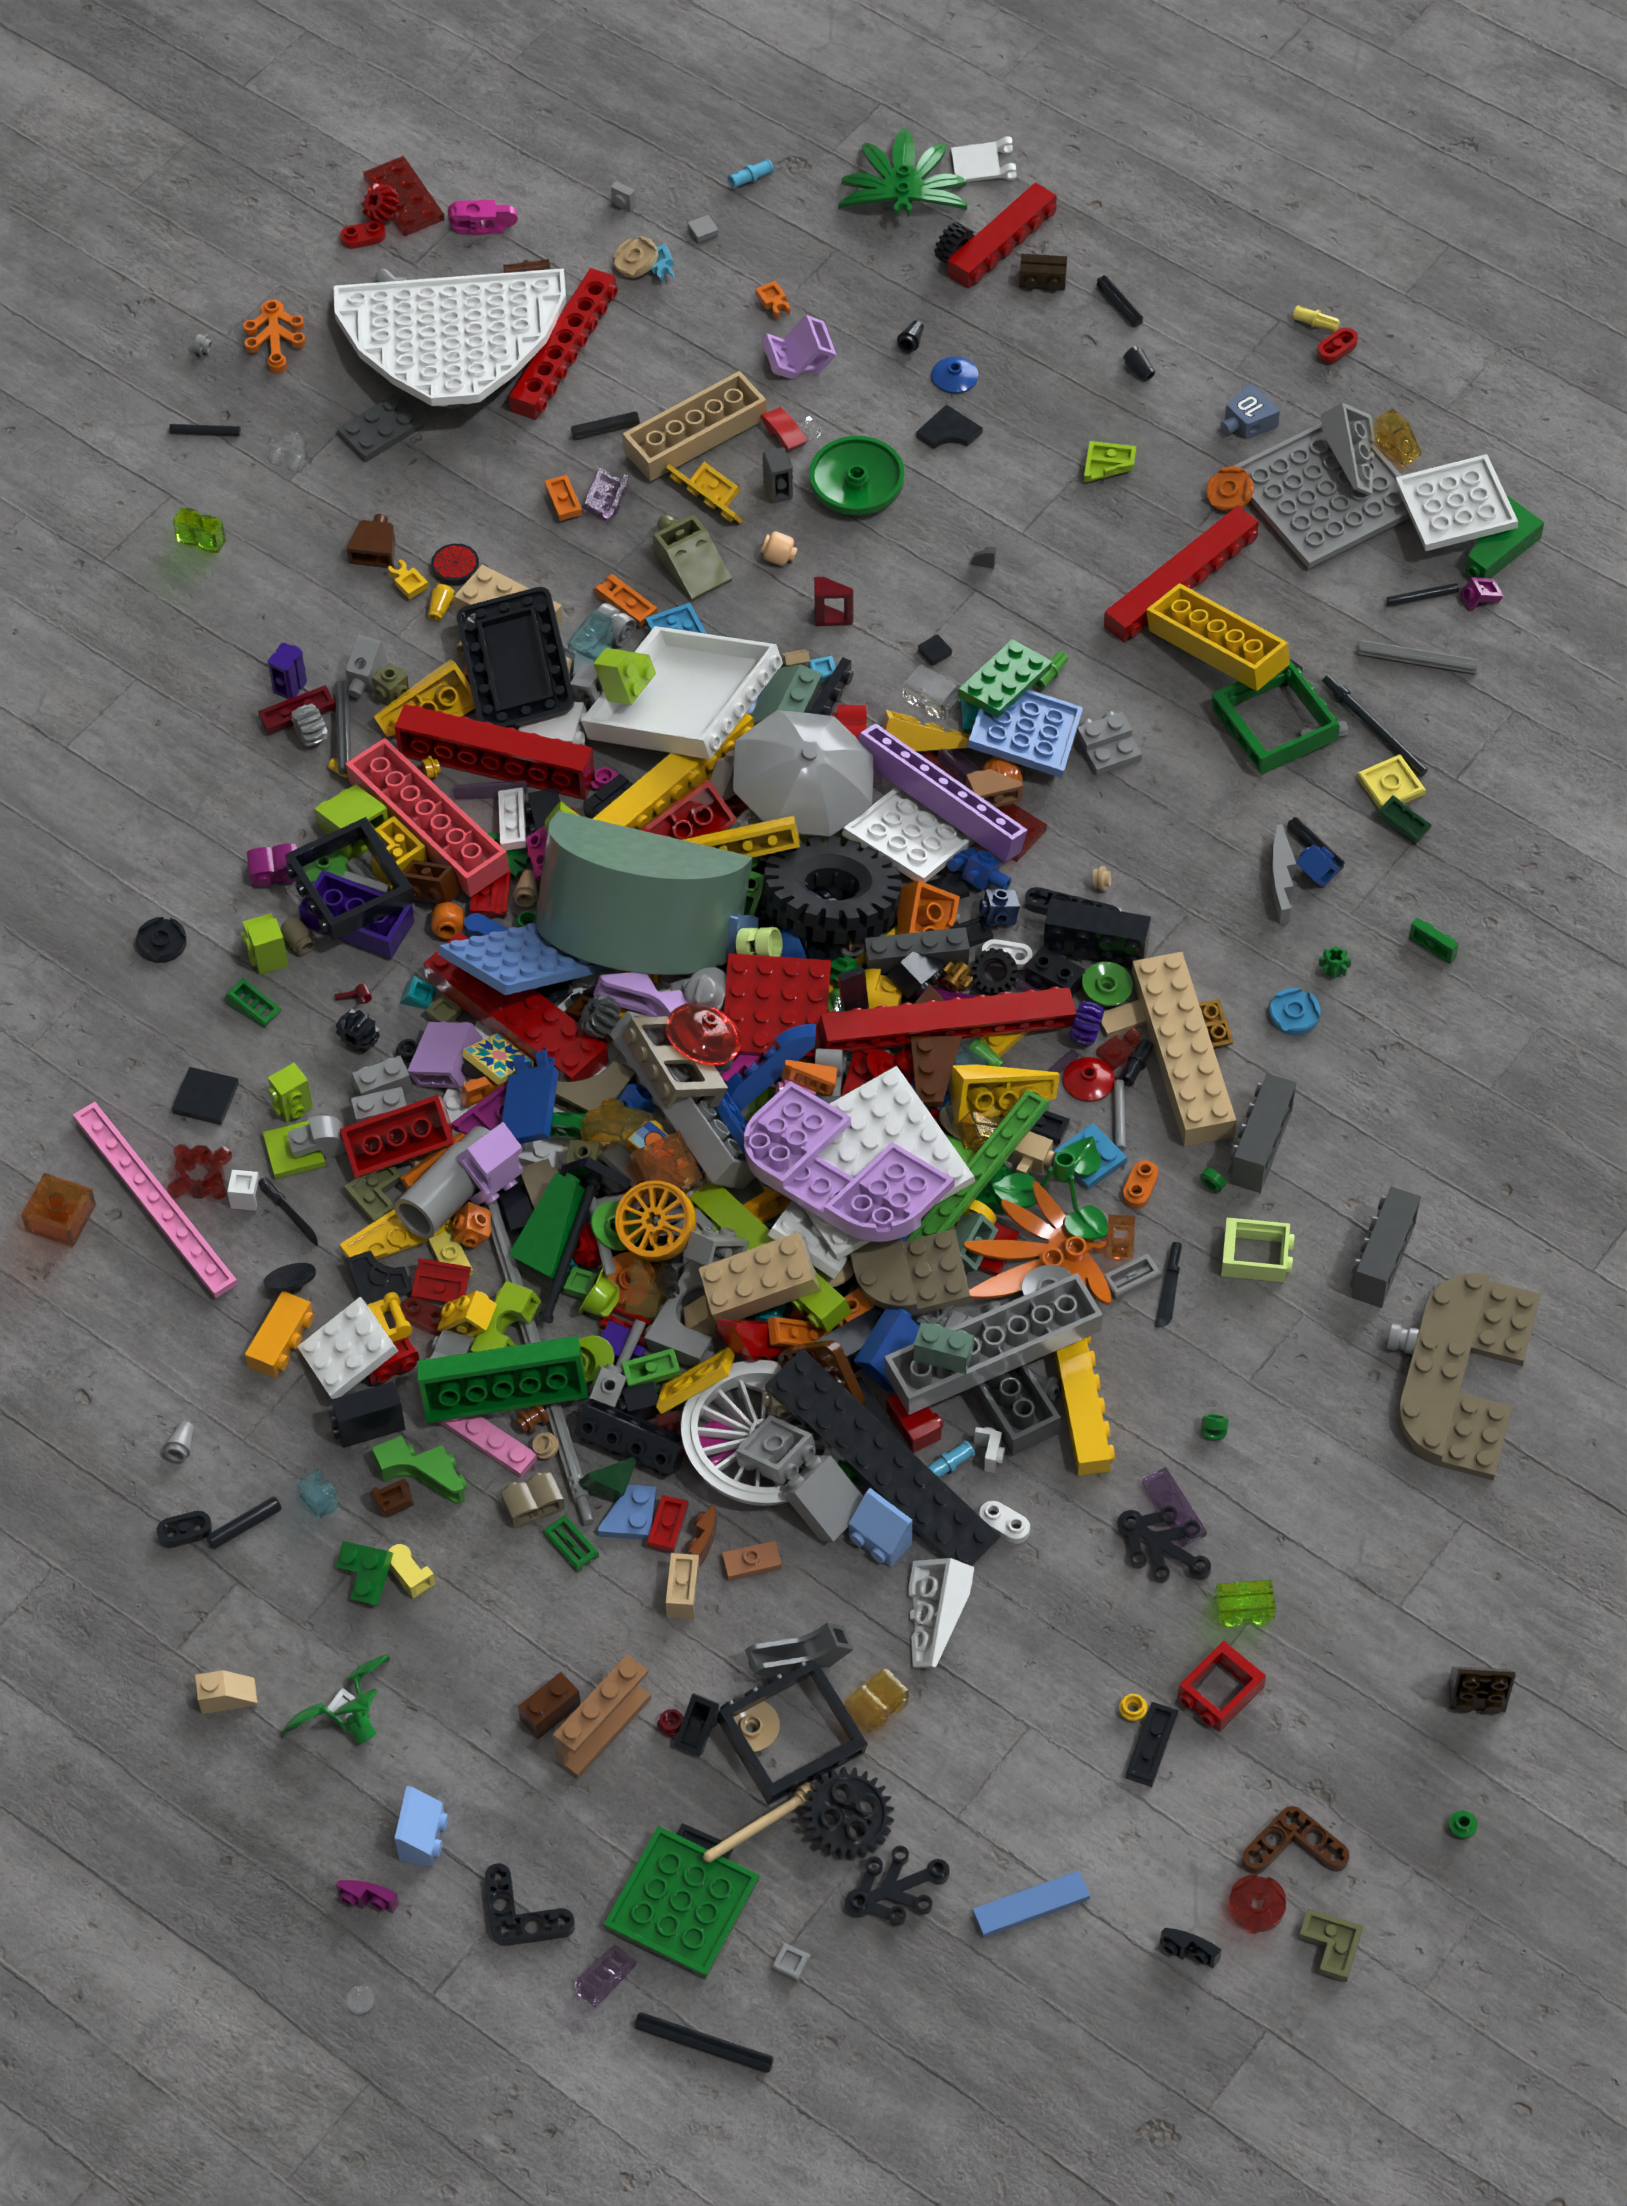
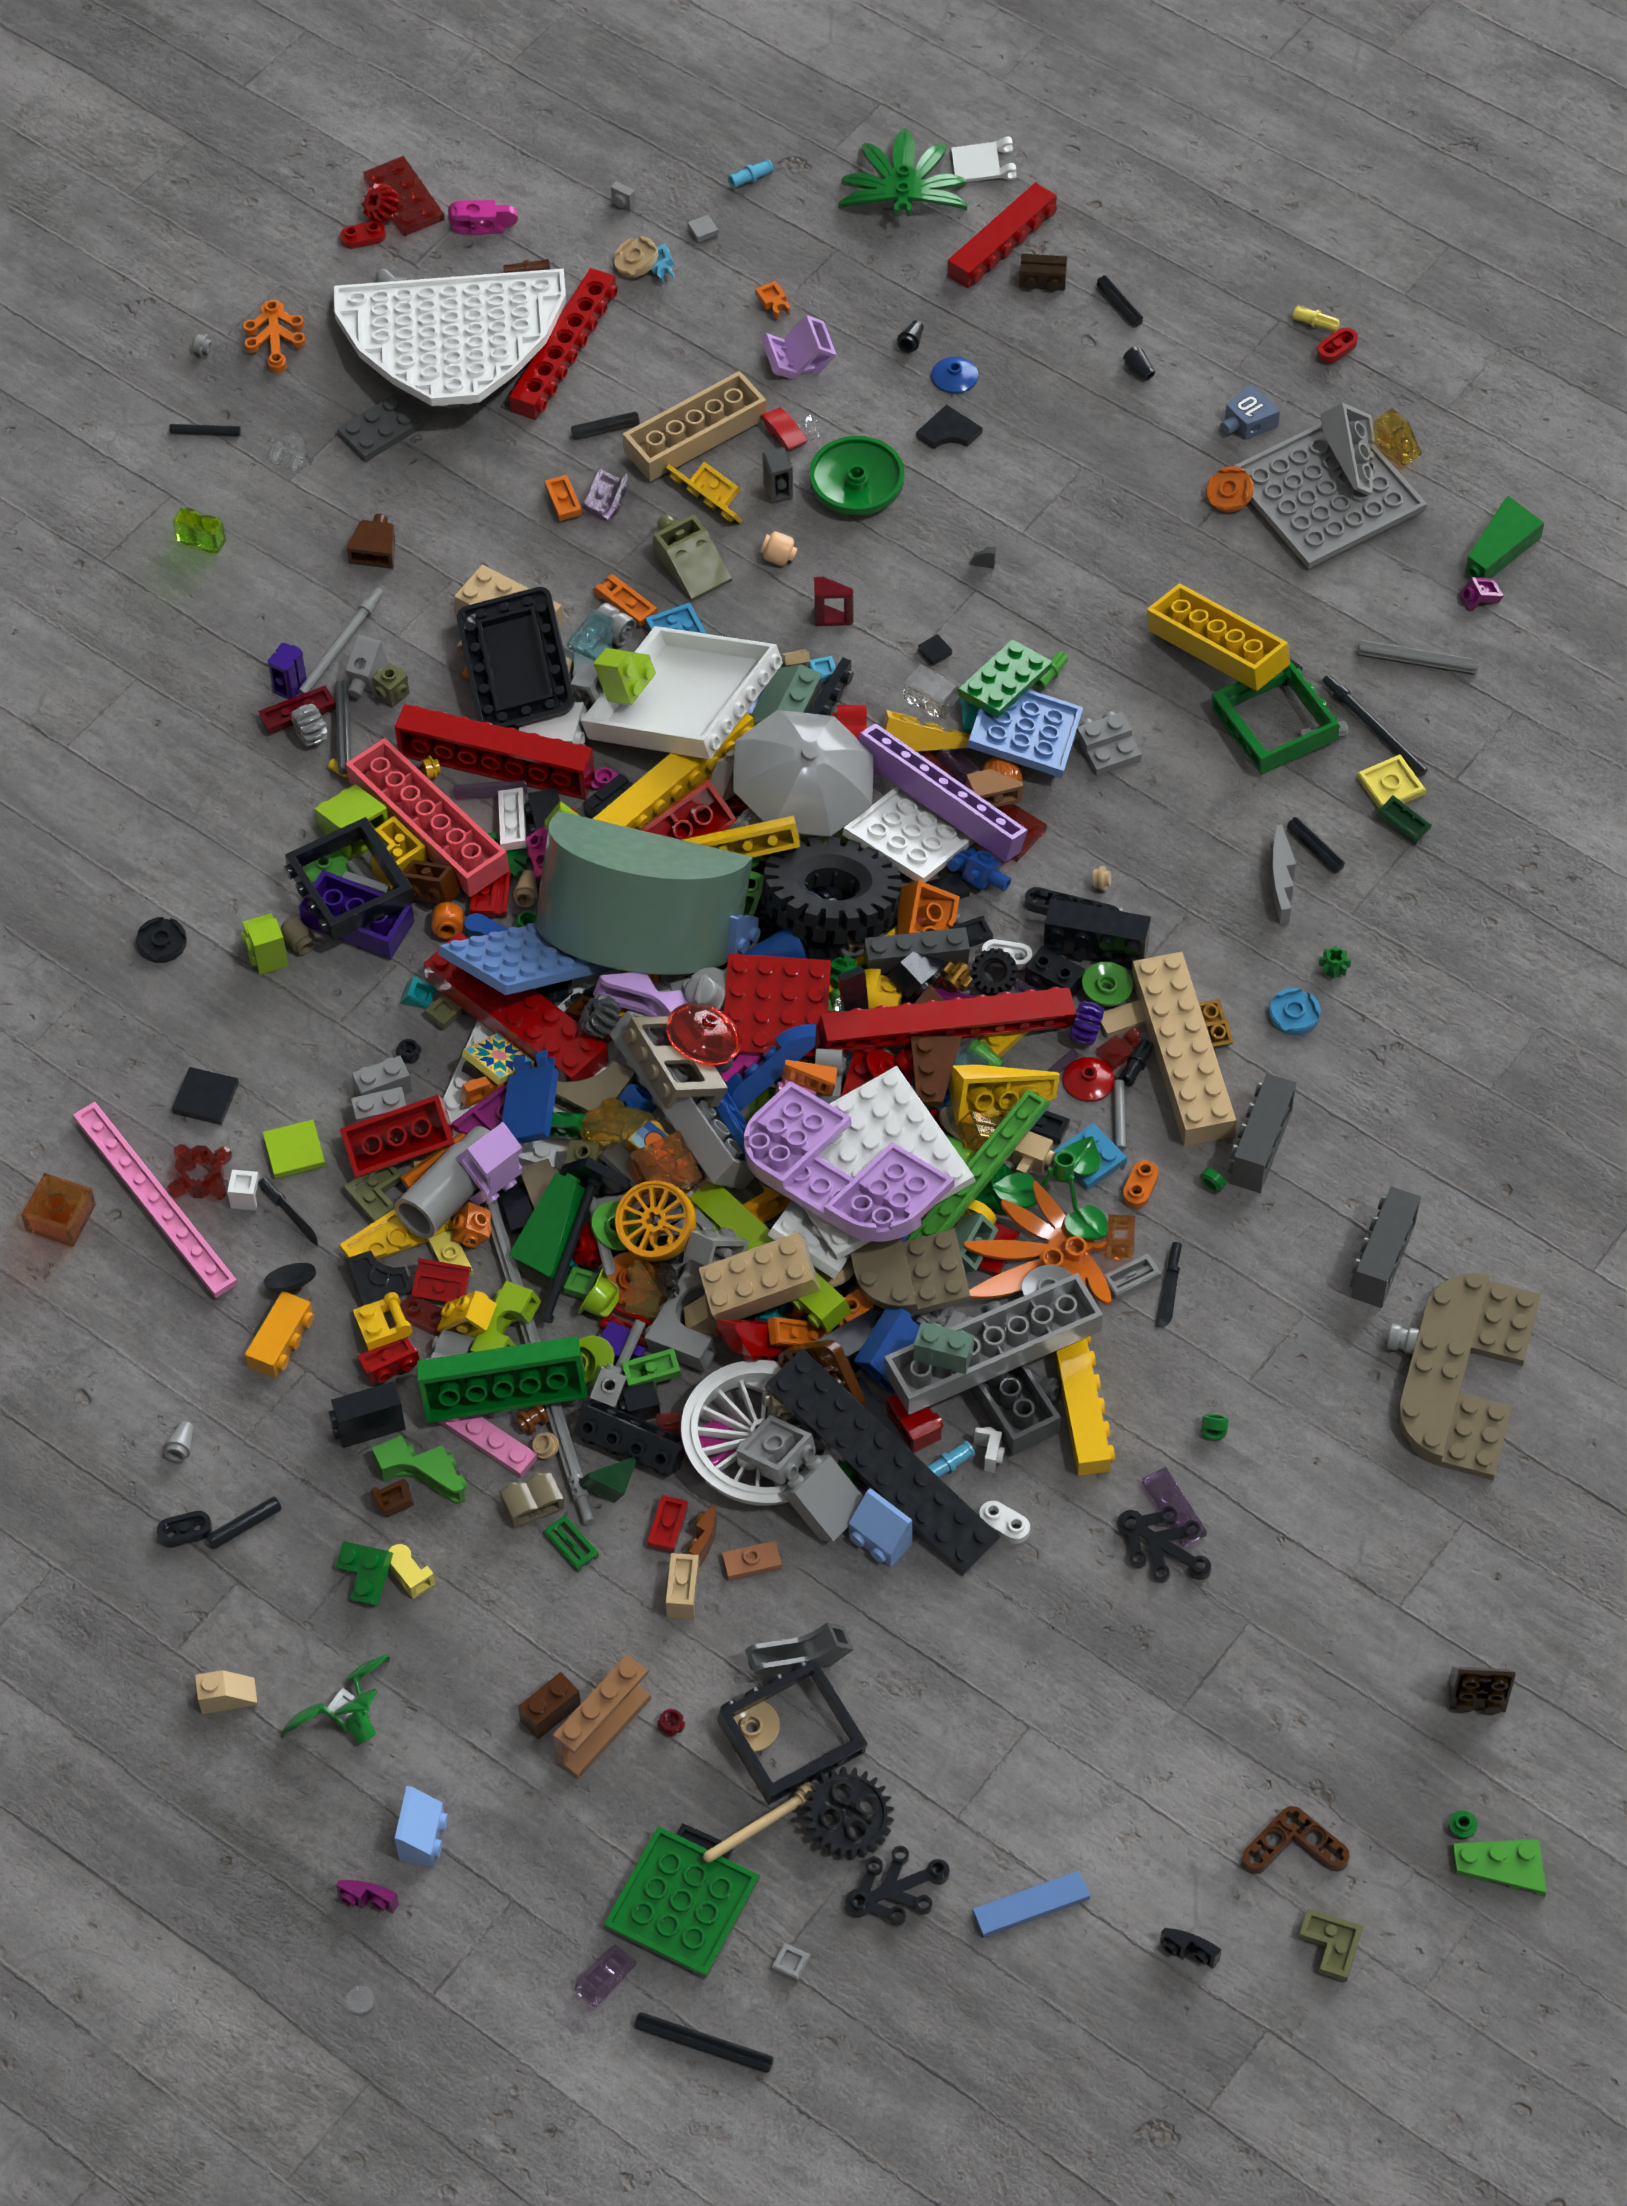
green slope [225,977,282,1028] -> none
magenta brick [247,843,297,888] -> none
lime brick [267,1063,313,1123] -> none
light grey brick [287,1116,347,1159] -> none
white plate [297,1297,398,1399] -> none
clear light blue brick [297,1468,339,1518] -> none
dark red hand [335,984,372,1004] -> none
black gear [336,1009,380,1053] -> none
yellow wedge [373,659,475,737] -> none
yellow plate [388,559,429,600] -> none
lavender brick [407,1021,483,1088] -> none
yellow cone [428,584,455,622] -> none
tile [431,543,480,586] -> none
black beam [485,1863,575,1946] -> none
medium blue wing [598,1485,657,1540] -> none
yellow tile [656,1347,735,1414] -> none
black slope [674,1693,719,1756] -> none
yellowish green wheel [736,927,783,957] -> none
clear yellow brick [845,1668,909,1733] -> none
white wedge [909,1558,974,1668] -> none
black tyre [934,222,975,265] -> none
dark blue brick [979,889,1020,926] -> none
lime wing [1084,441,1137,482] -> none
red brick [1104,506,1259,643] -> none
yellow plate [1119,1694,1147,1722] -> none
black tile [1125,1702,1179,1787] -> none
red window [1178,1641,1266,1732] -> none
clear neon green brick [1215,1580,1276,1626] -> none
yellowish green window [1221,1218,1294,1283] -> none
clear red plate [1228,1874,1286,1934] -> none
blue brick [1296,844,1341,887] -> none
black bar [1386,583,1459,606] -> none
white plate [1396,454,1518,551] -> none
green plate [1409,917,1459,964] -> none
none -> light grey bar [298,587,384,695]
none -> bright green wing [1452,1839,1547,1897]

